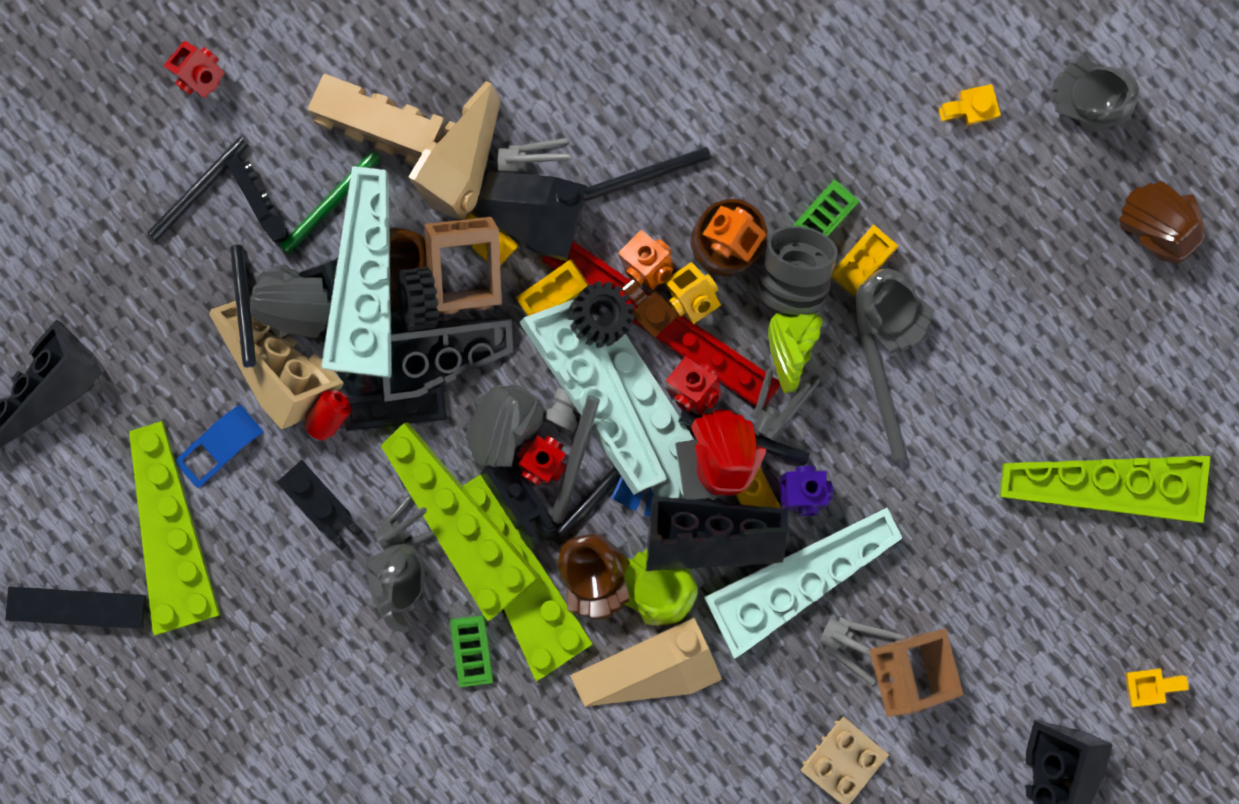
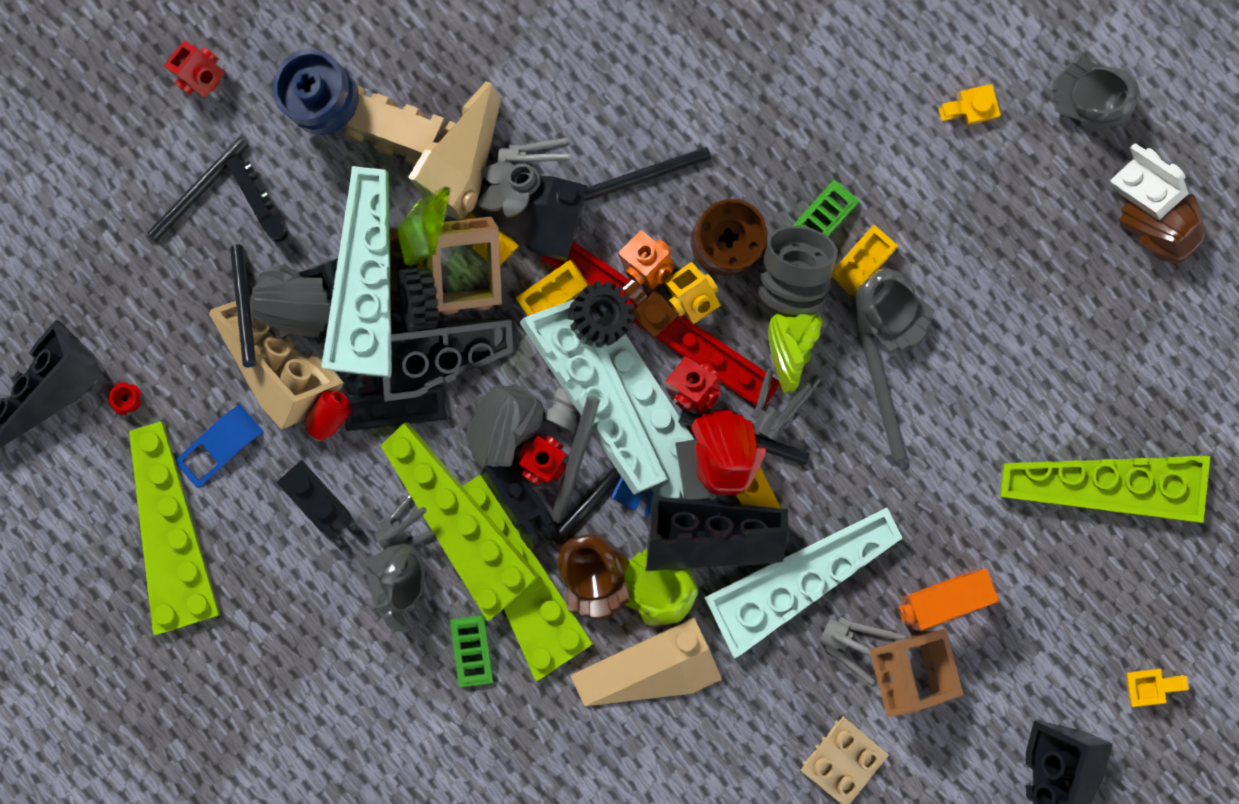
black tile [5,586,146,629] -> none
green bar [279,150,382,255] -> none
orange brick [703,206,766,262] -> none
dark purple brick [779,466,833,516] -> none
none -> red plate [108,382,141,415]
none -> dark blue wheel [272,48,359,135]
none -> clear neon green slope [397,186,451,266]
none -> dark grey plate [477,161,540,218]
none -> orange window [898,568,999,630]
none -> white bracket [1110,143,1189,220]

